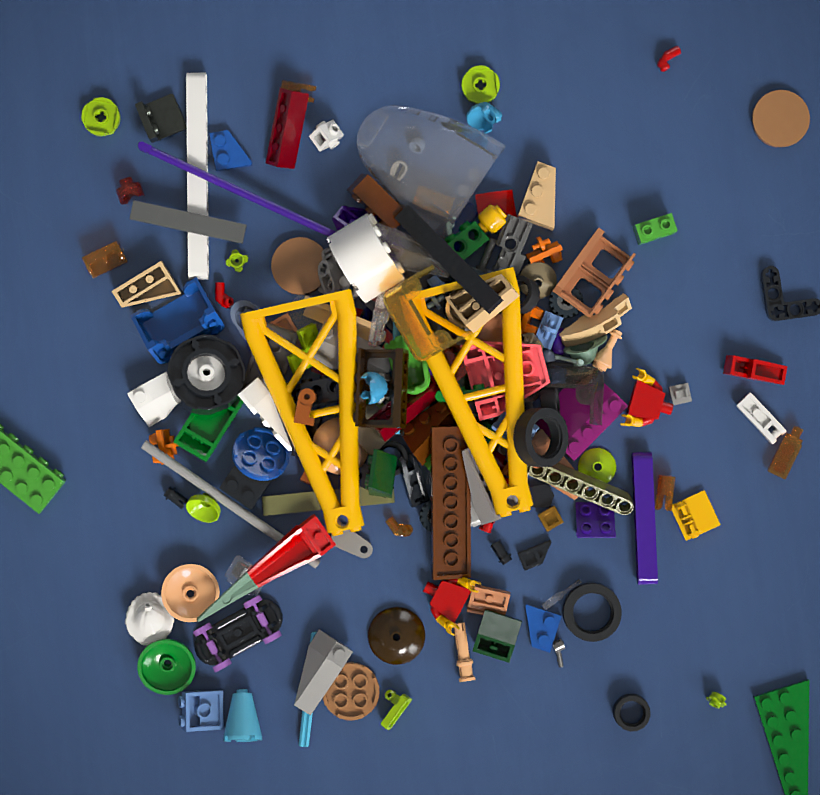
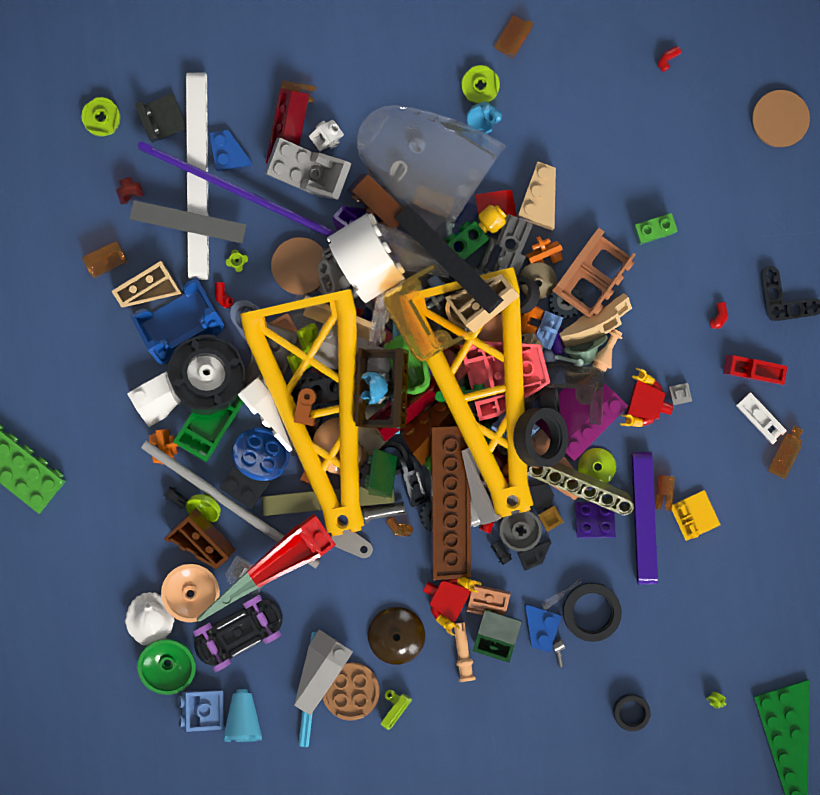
none -> reddish brown wedge [164,508,236,569]
none -> light grey bracket [264,138,352,200]
none -> dark grey pin [361,502,406,523]
none -> clear orange panel [494,16,534,59]
none -> dark grey wheel [499,510,542,551]
none -> red arm [709,302,728,329]

